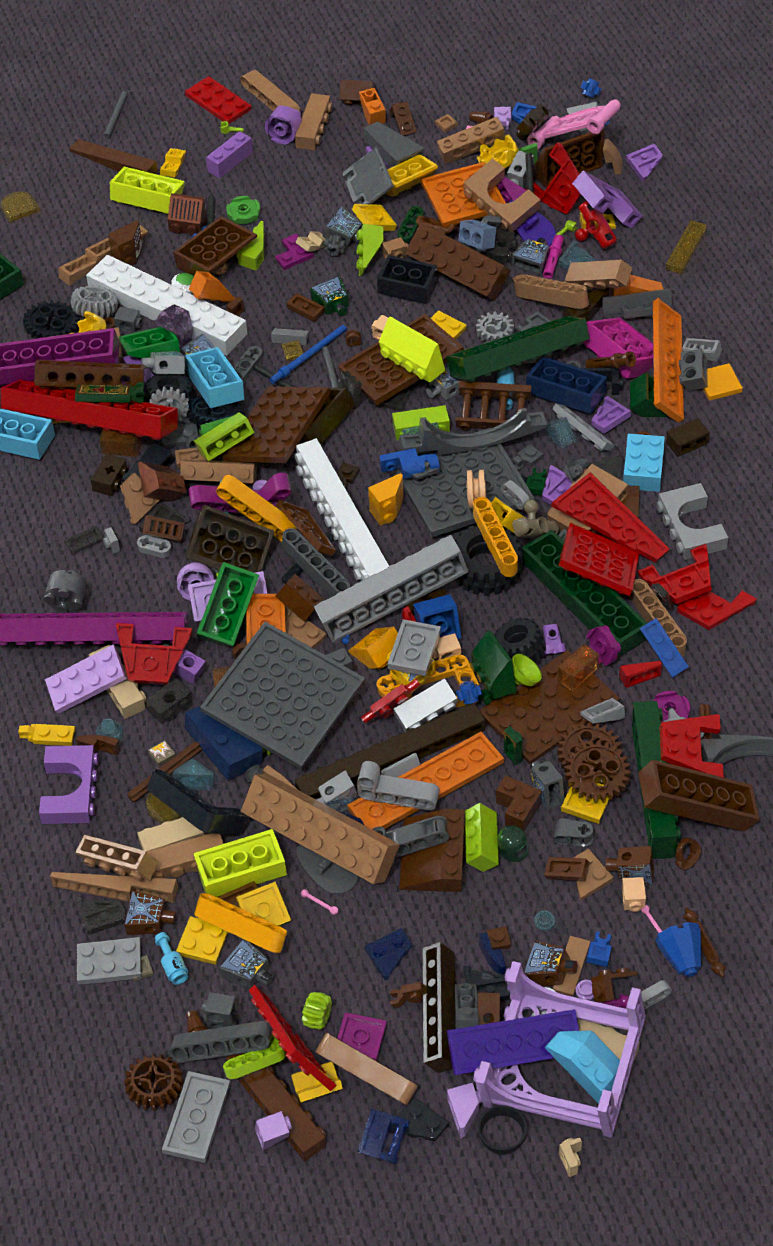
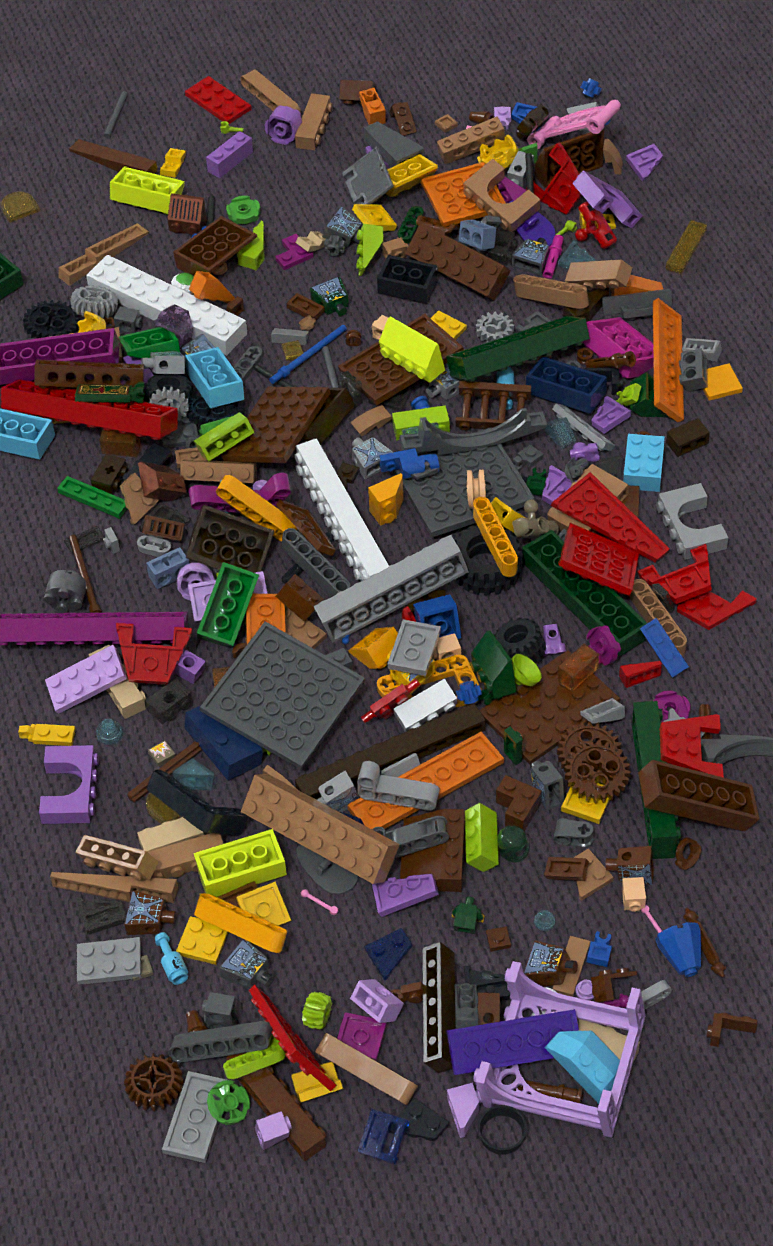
reddish brown slope [76,735,121,756] -> none
reddish brown slope [108,220,143,266] -> none
dark grey plate [245,765,263,782] -> none
clear blue slope [479,932,506,975] -> none
light grey beam [501,480,530,510] -> none
tan bracket [559,1138,582,1177] -> none
none -> green plate [57,476,128,519]
none -> reddish brown bar [69,535,101,613]
none -> sand blue brick [146,547,189,589]
none -> bright green piece [207,1080,250,1125]
none -> medium nougat plate [299,315,316,331]
none -> medium nougat slope [350,405,392,436]
none -> lavender brick [350,979,404,1023]
none -> light grey torso [352,438,393,479]
none -> medium lavender wing [372,874,439,917]
none -> blue piece [411,396,430,410]
none -> dark green piece [451,897,485,934]
none -> reddish brown pin [515,1080,584,1104]
none -> medium lavender plate [570,442,600,462]
none -> reddish brown bush [577,348,593,365]
none -> lime plate [616,383,641,406]
none -> reddish brown bracket [707,1013,758,1047]

